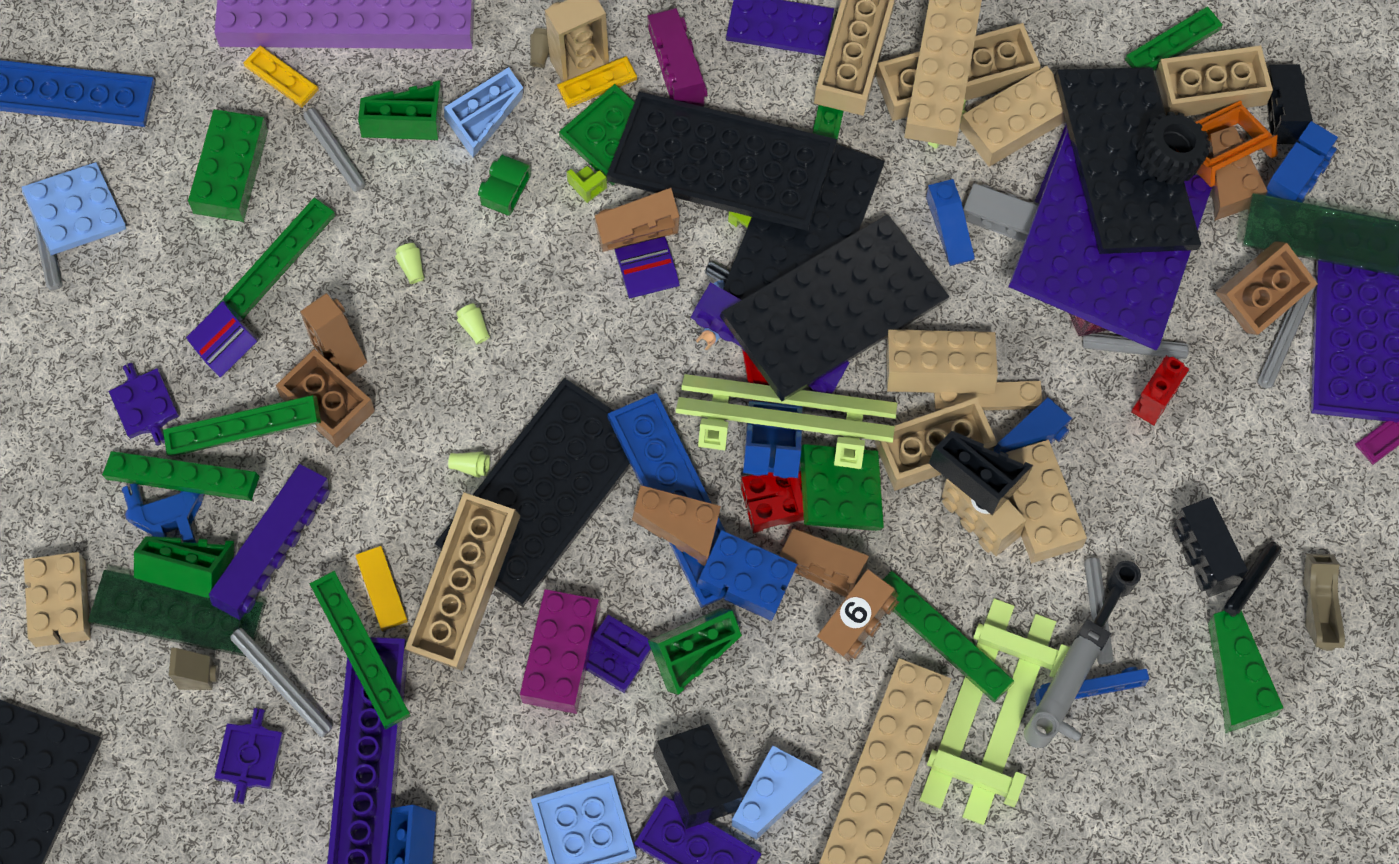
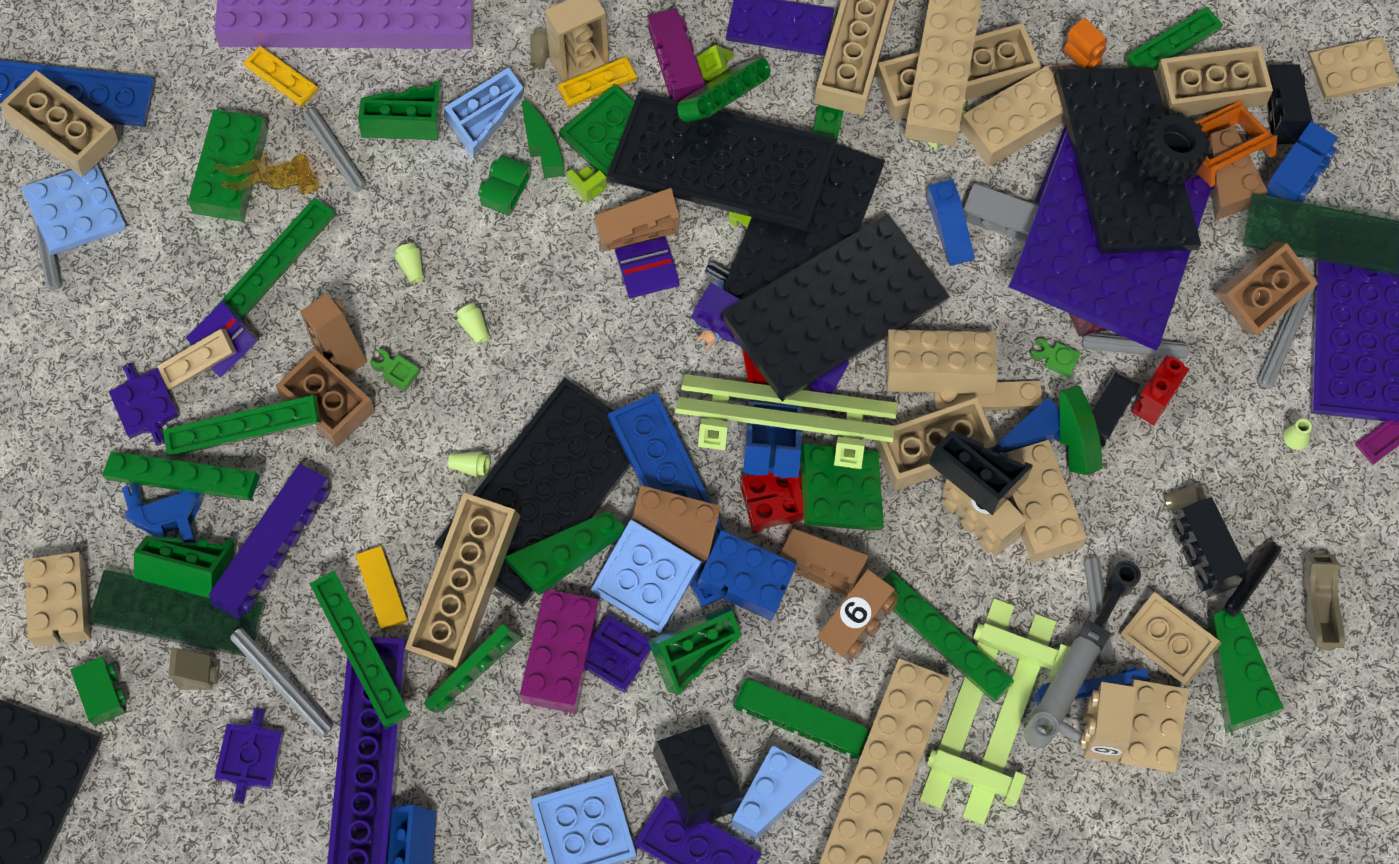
none -> tan brick [0,70,118,177]
none -> green brick [70,657,127,726]
none -> tan plate [157,329,237,390]
none -> clear yellow flag [215,155,319,195]
none -> bright green plate [370,349,420,392]
none -> green wing [423,624,523,713]
none -> green wing [505,511,625,595]
none -> green slope [521,100,564,179]
none -> light blue plate [590,519,703,633]
none -> green beam [678,58,770,123]
none -> lime panel [696,45,734,82]
none -> green beam [733,679,870,759]
none -> bright green plate [1030,338,1081,378]
none -> green slope [1060,385,1103,475]
none -> orange brick [1063,17,1107,69]
none -> tan brick [1080,682,1136,763]
none -> black beam [1092,372,1140,448]
none -> tan plate [1118,679,1189,773]
none -> tan plate [1120,592,1221,687]
none -> dark tan cone [1164,484,1205,510]
none -> yellowish green cone [1283,419,1312,450]
none -> tan plate [1308,37,1399,100]

